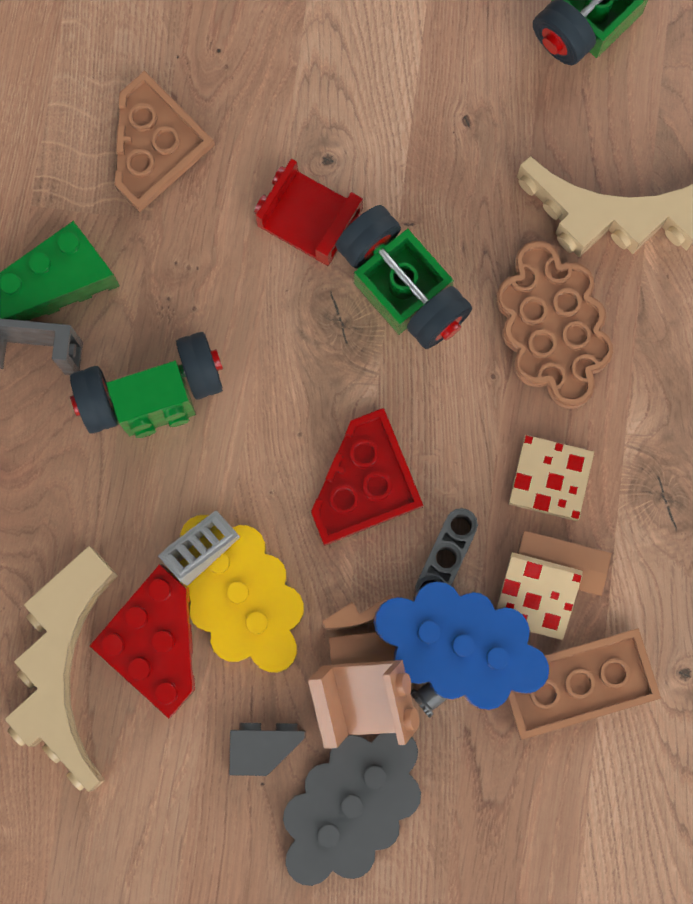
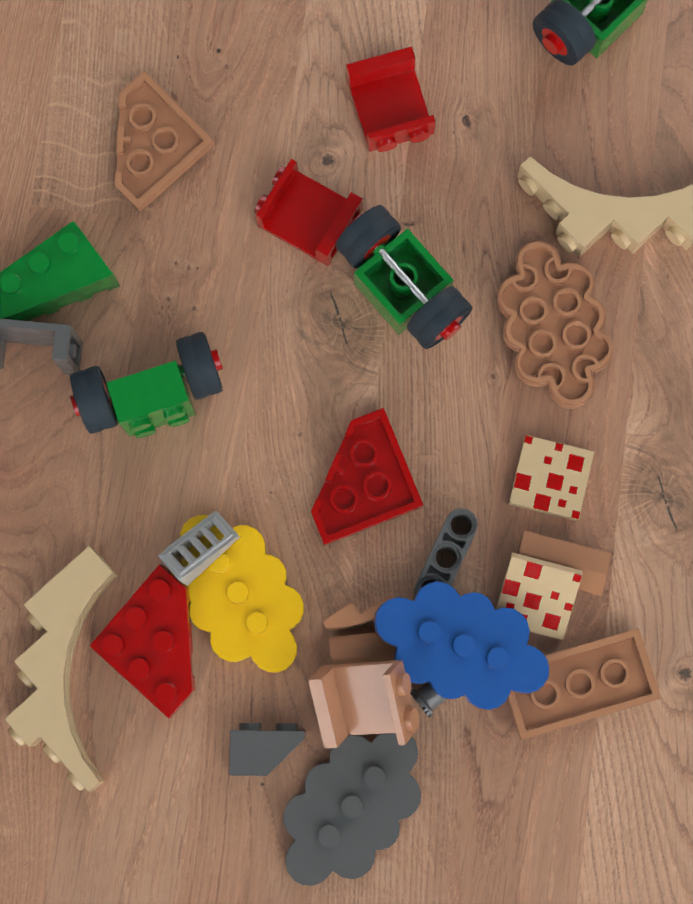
none -> red panel [346,46,436,152]

